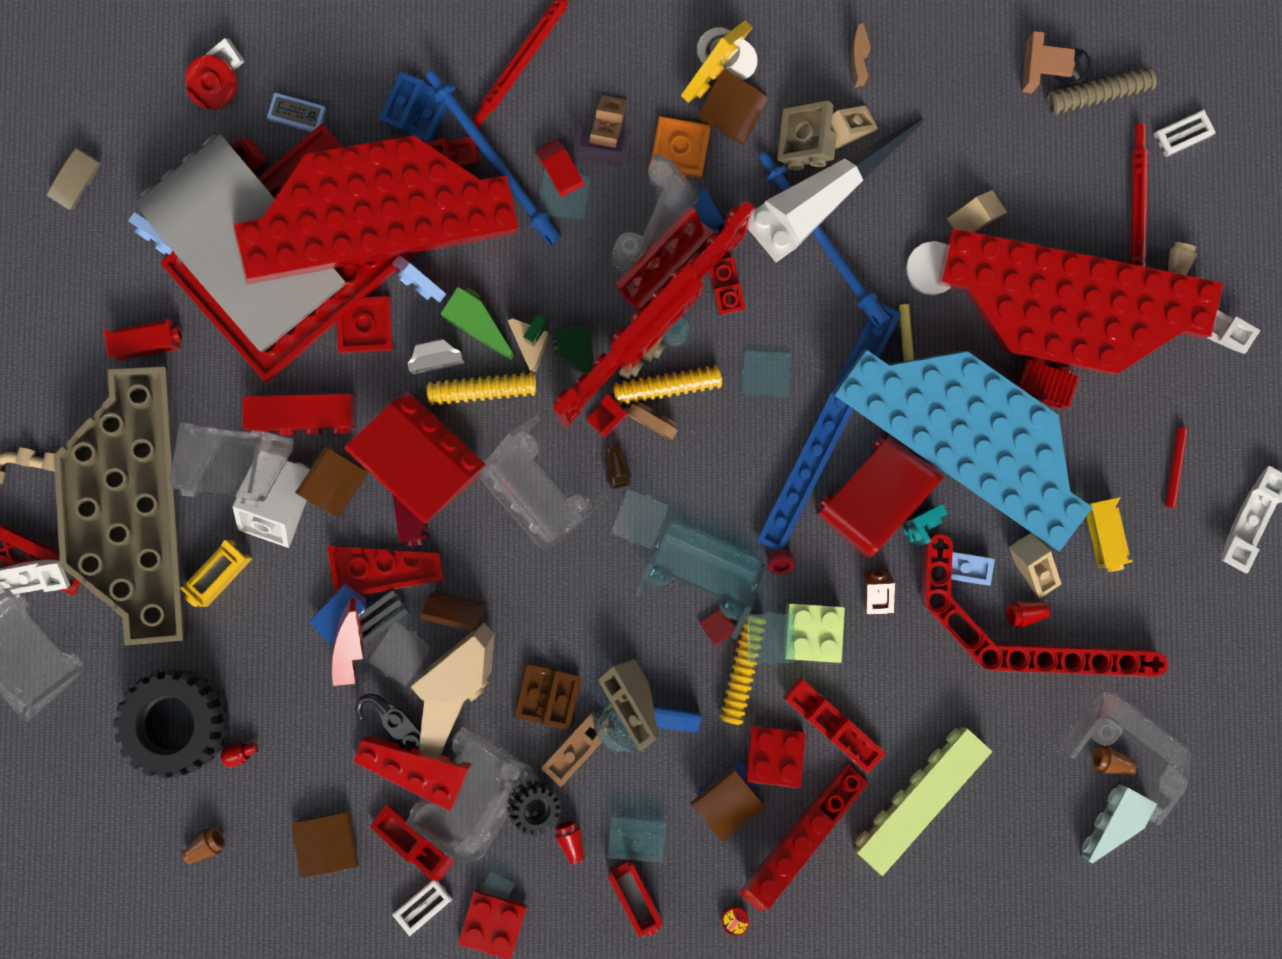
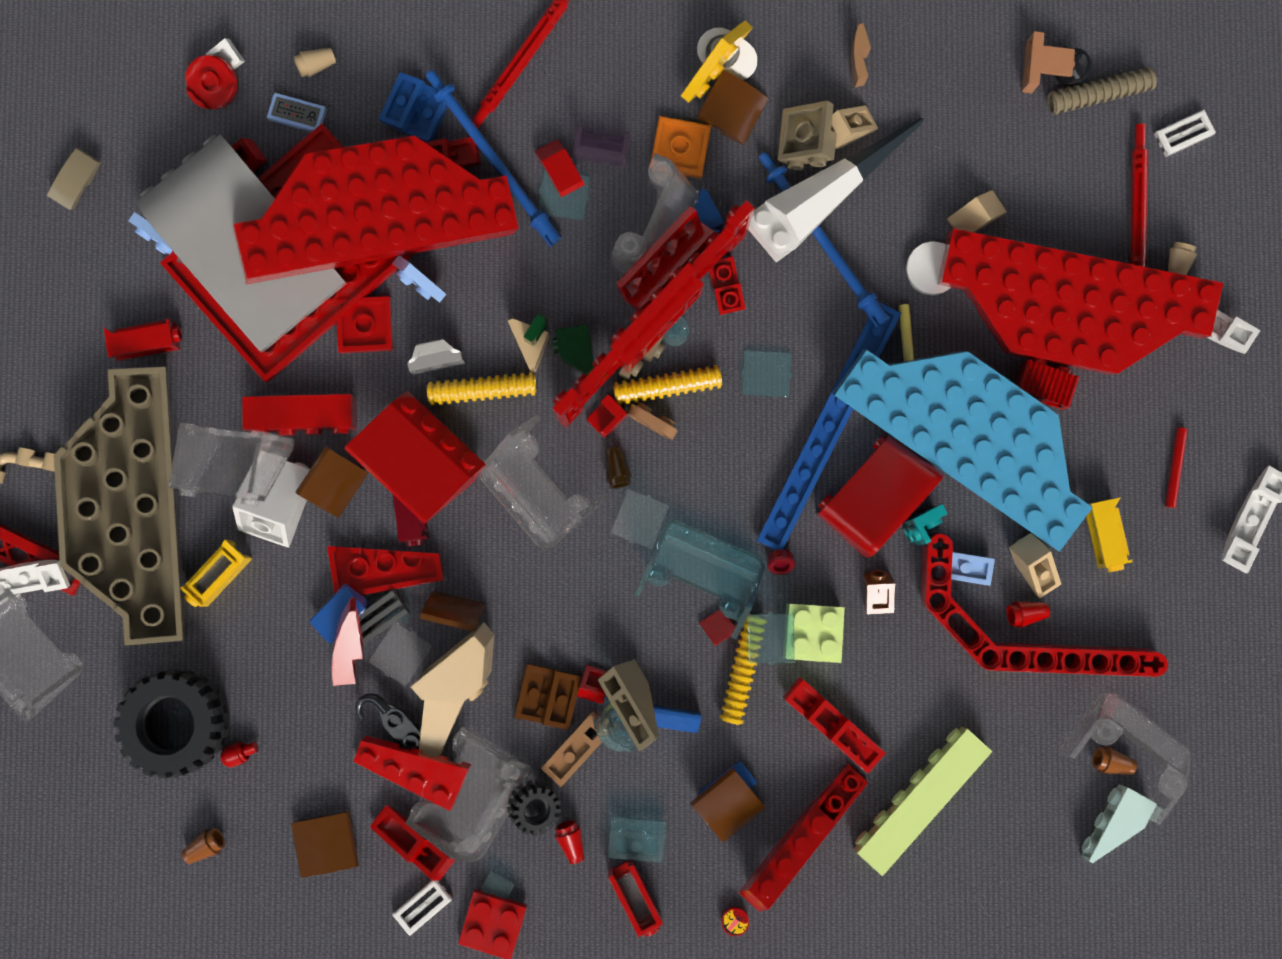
bright green slope [441,287,514,361] -> none
medium nougat slope [590,95,627,148] -> none
red plate [745,726,806,788] -> none
none -> tan cone [294,48,336,78]
none -> red slope [577,665,608,704]

